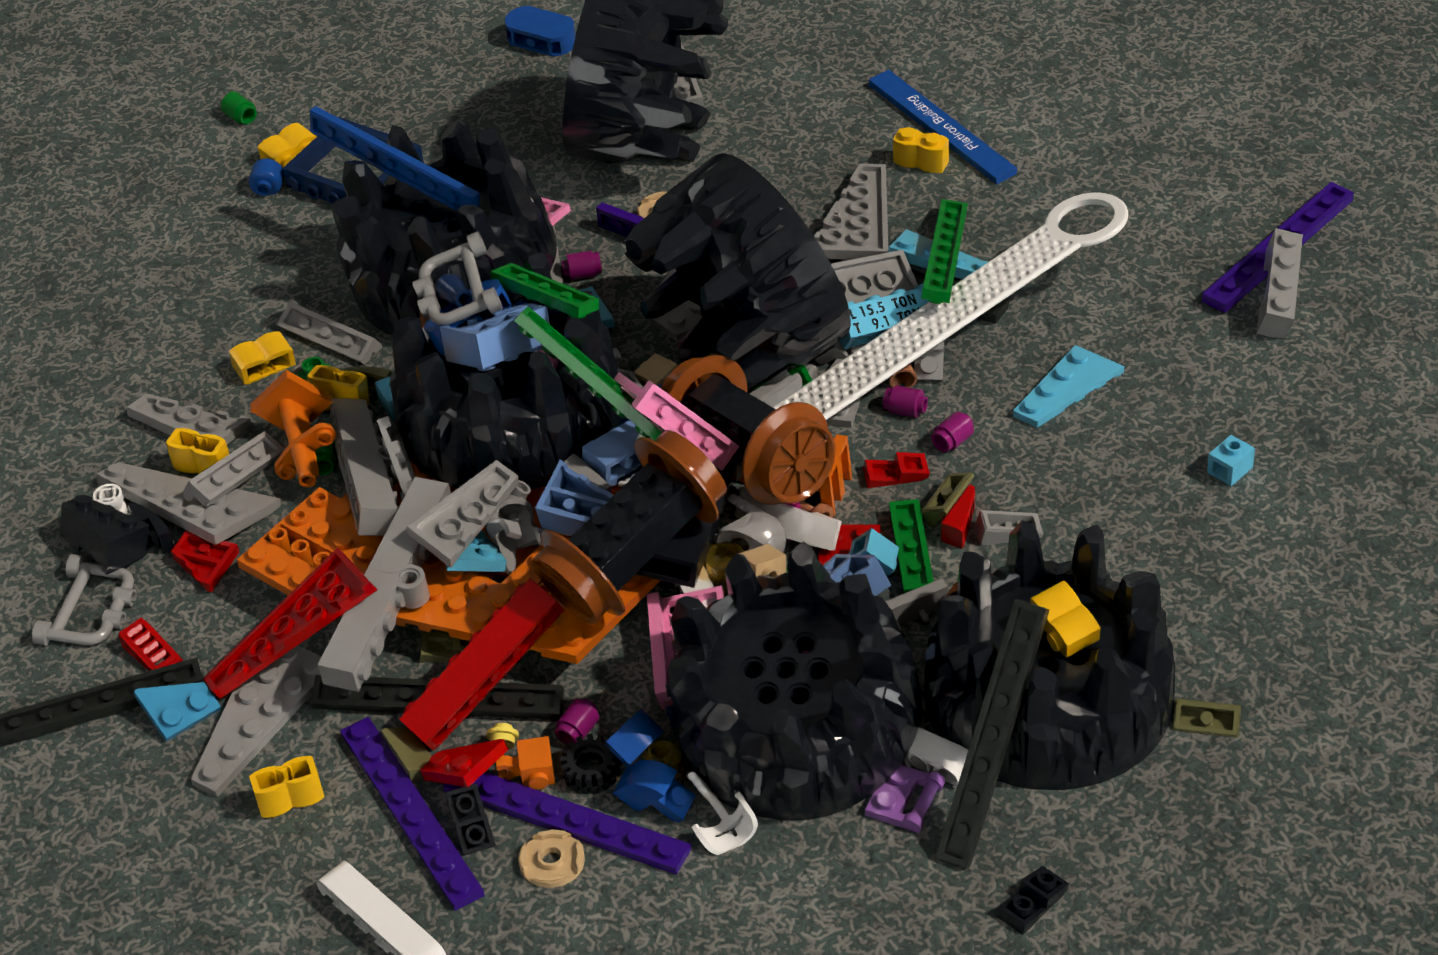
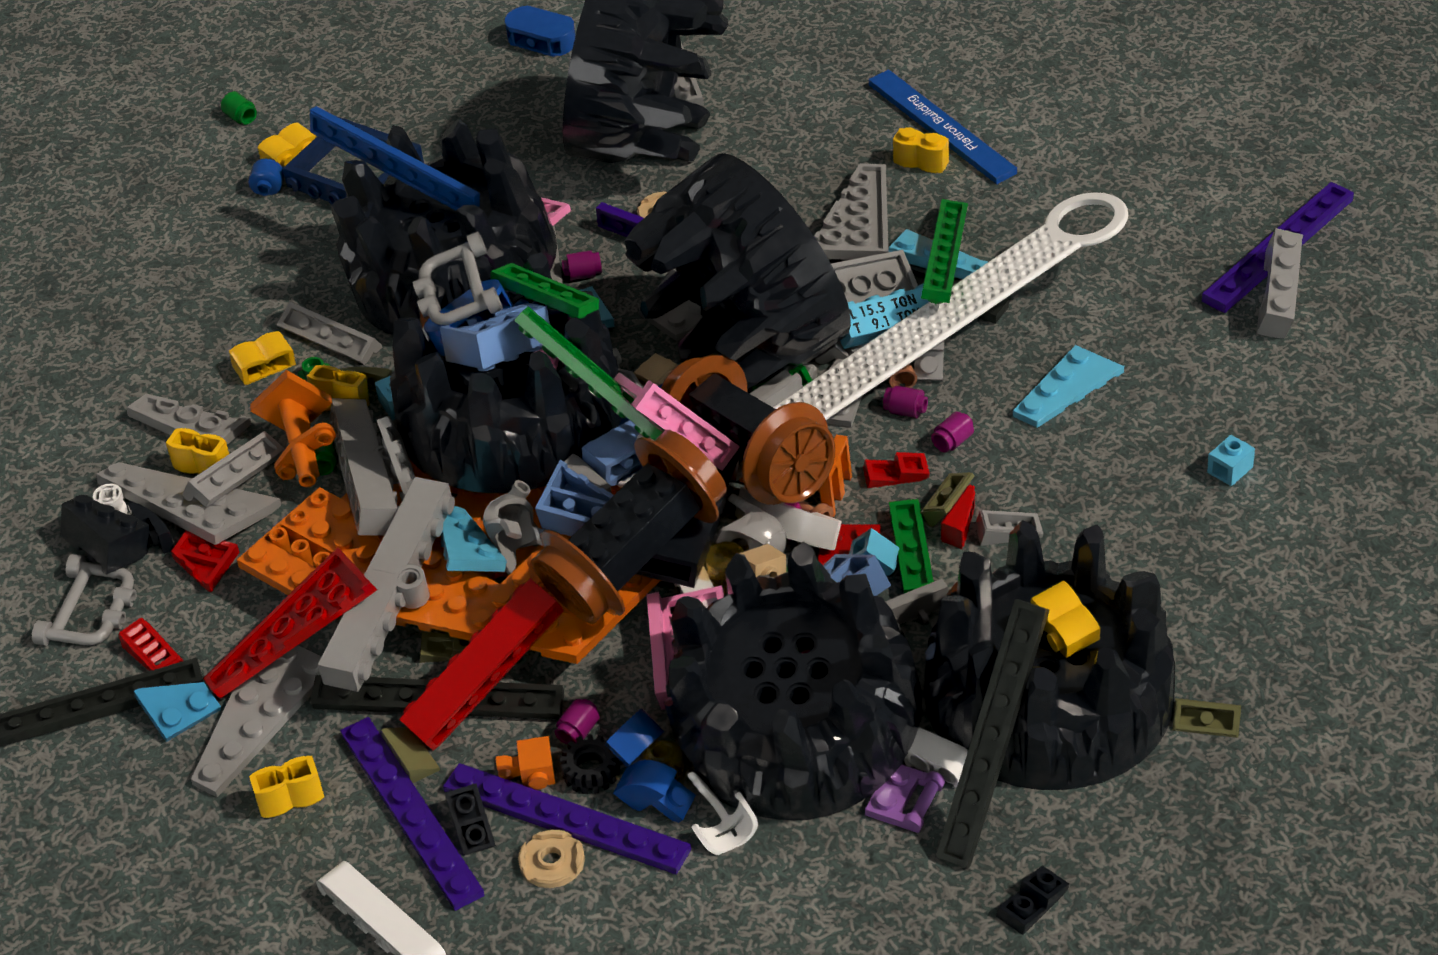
light grey wing [407,460,518,567] -> none
red wing [420,739,508,787] -> none
dark blue cone [436,274,472,307] -> none
light yellow plate [486,723,519,748] -> none

